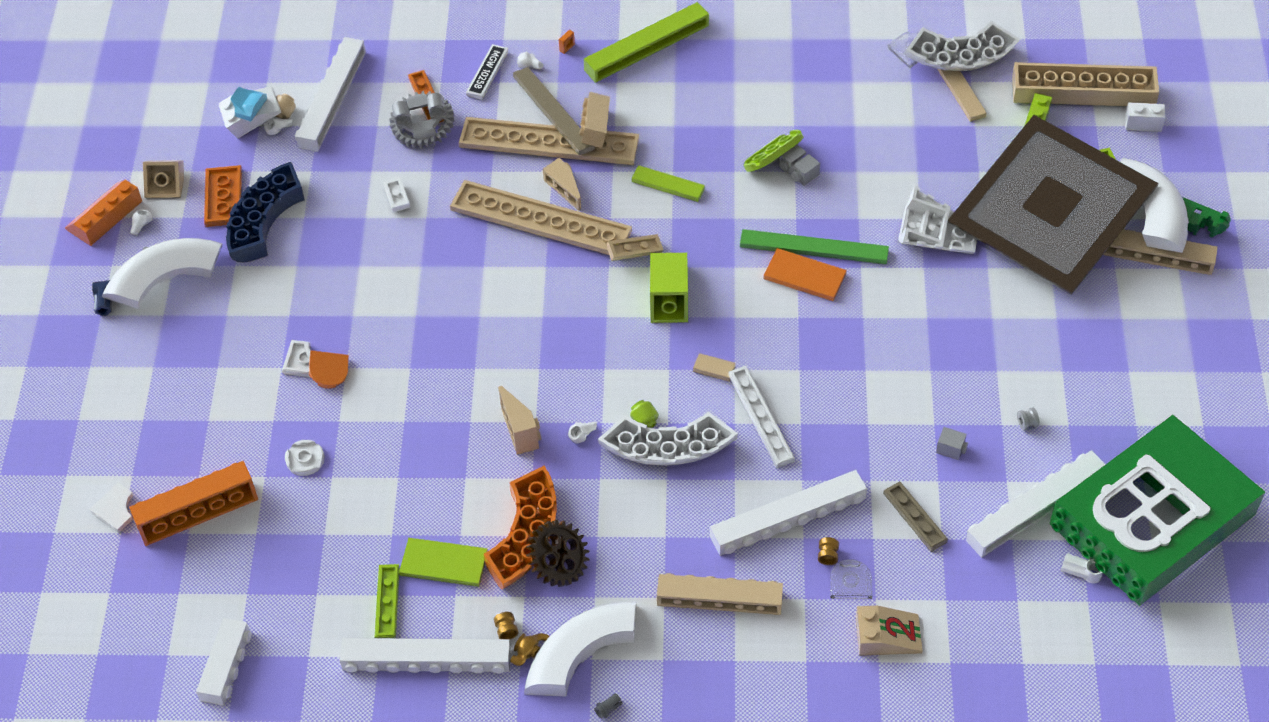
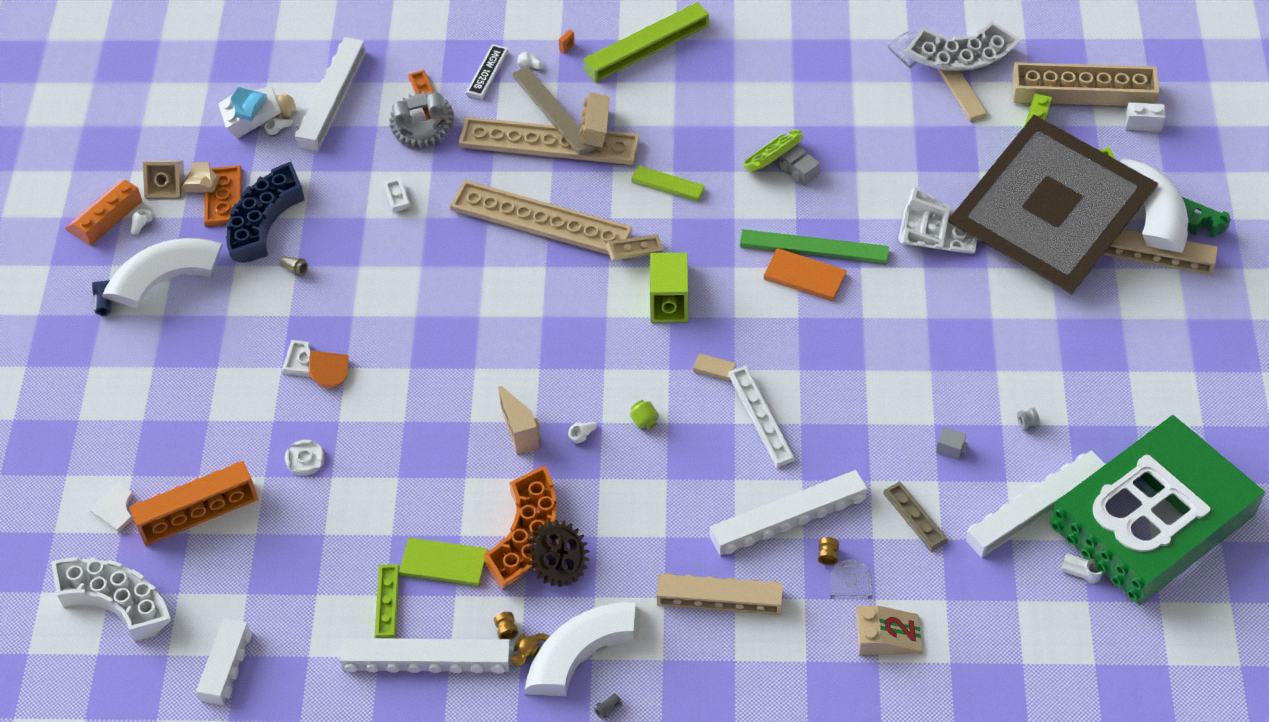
tan slope [543,158,581,211] -> none
white brick [598,411,738,465] -> none
none -> white brick [51,557,171,642]
none -> tan slope [180,162,219,193]
none -> dark tan cone [280,256,308,276]

